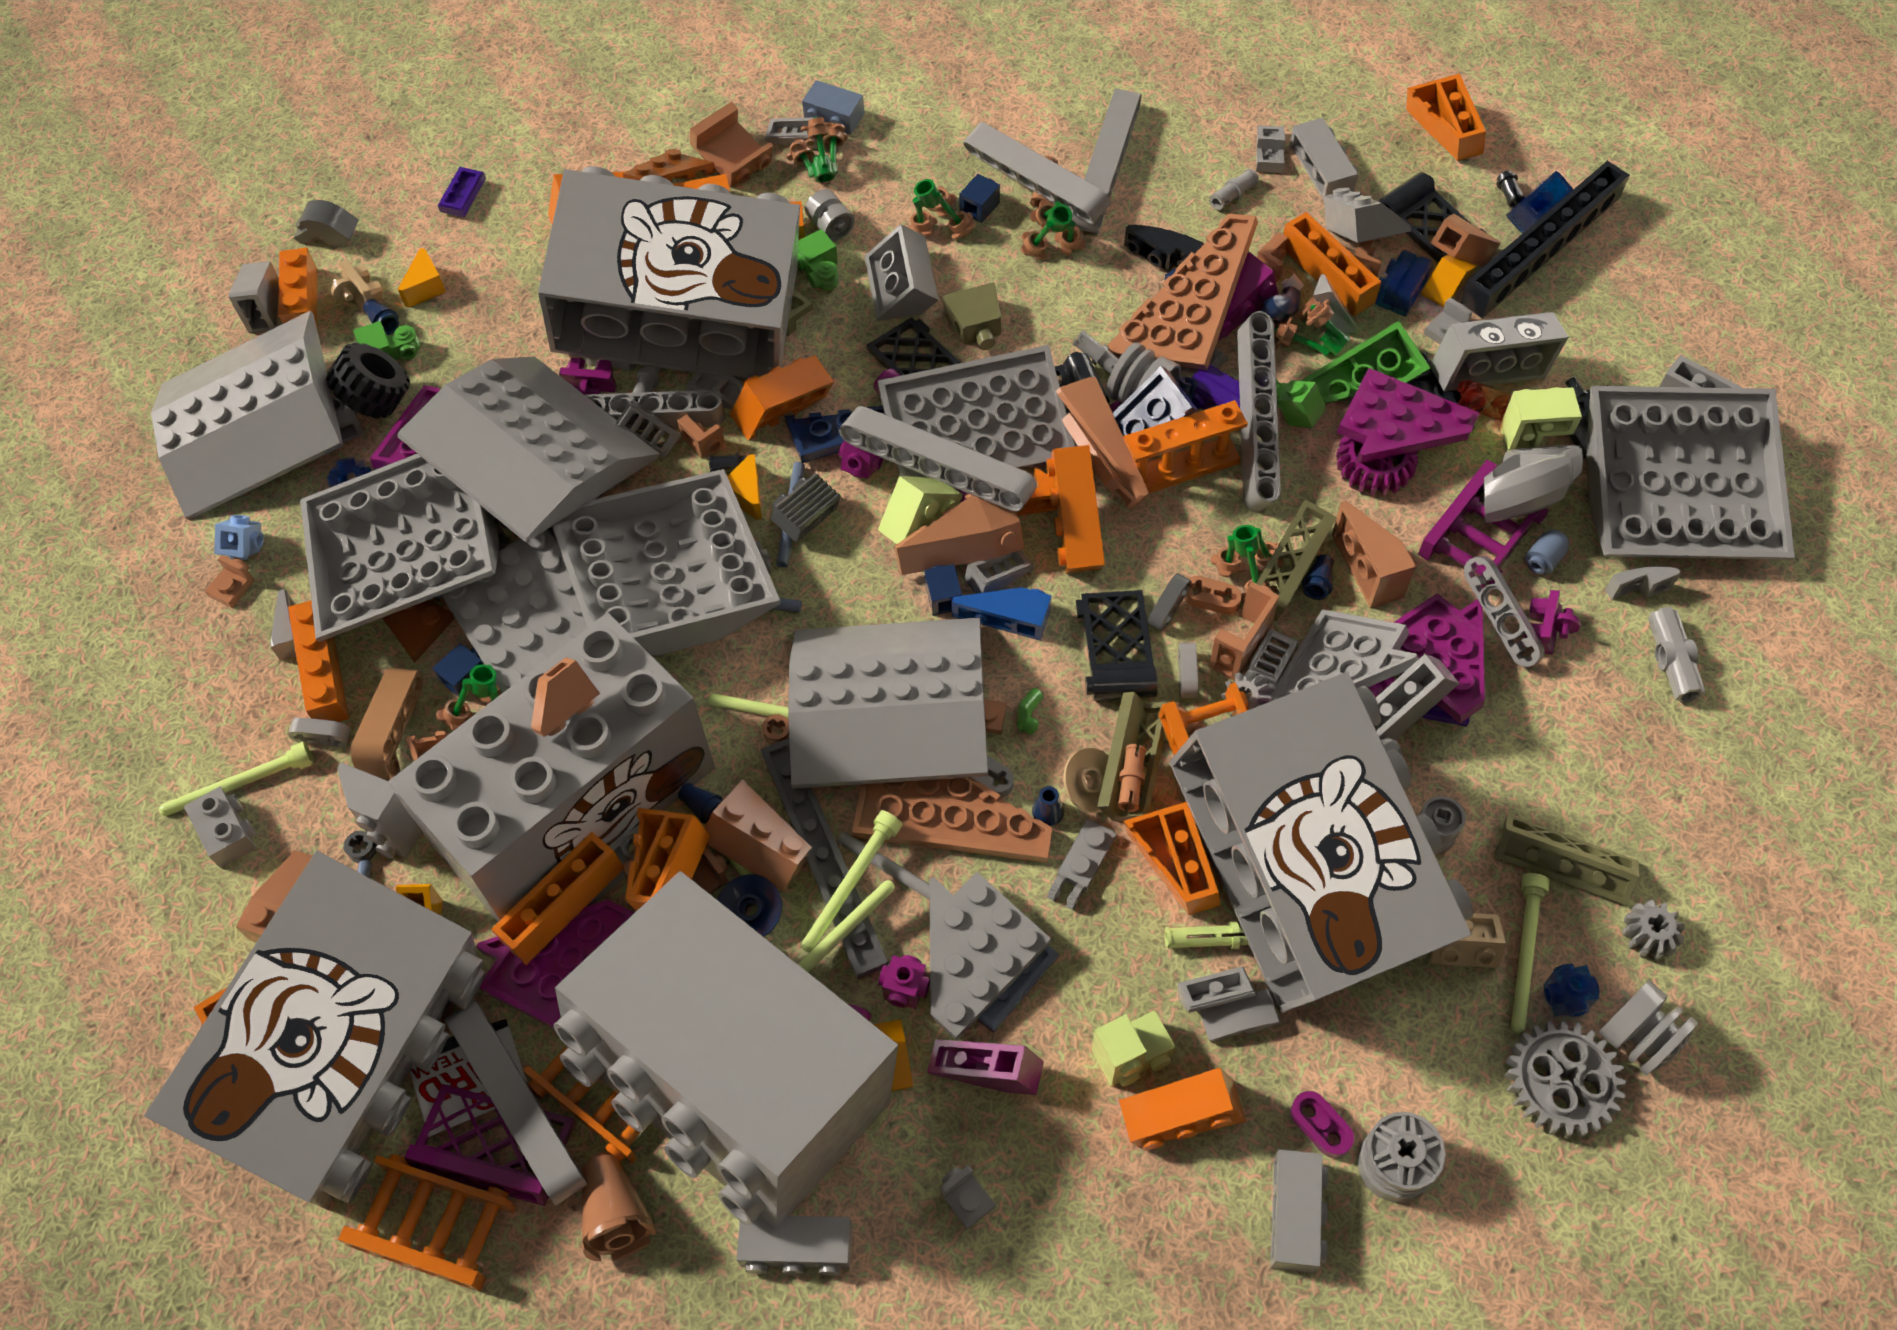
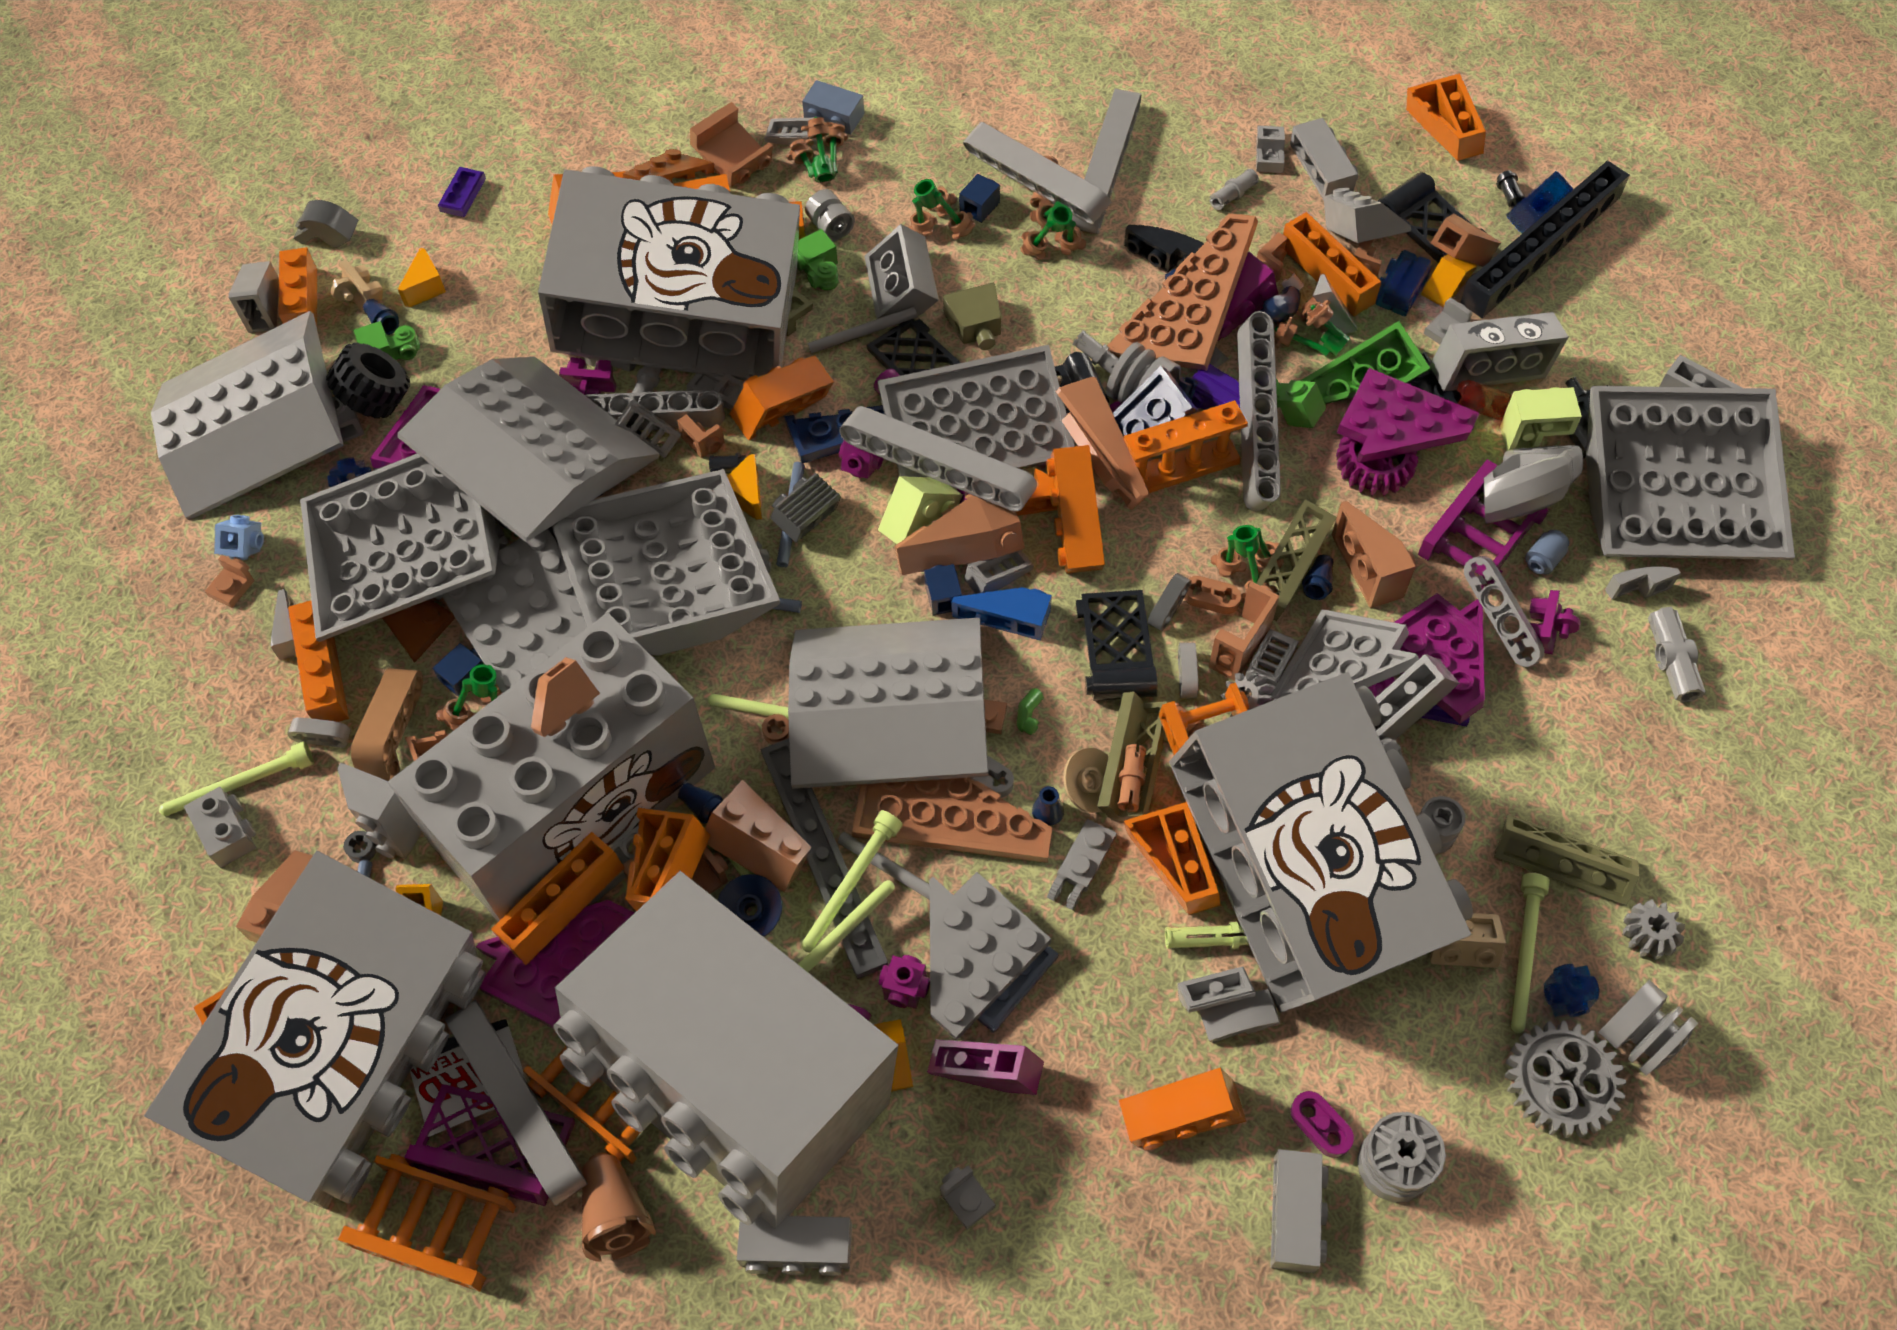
yellowish green brick [1092,1010,1175,1087] -> none
none -> light grey bar [807,307,917,354]

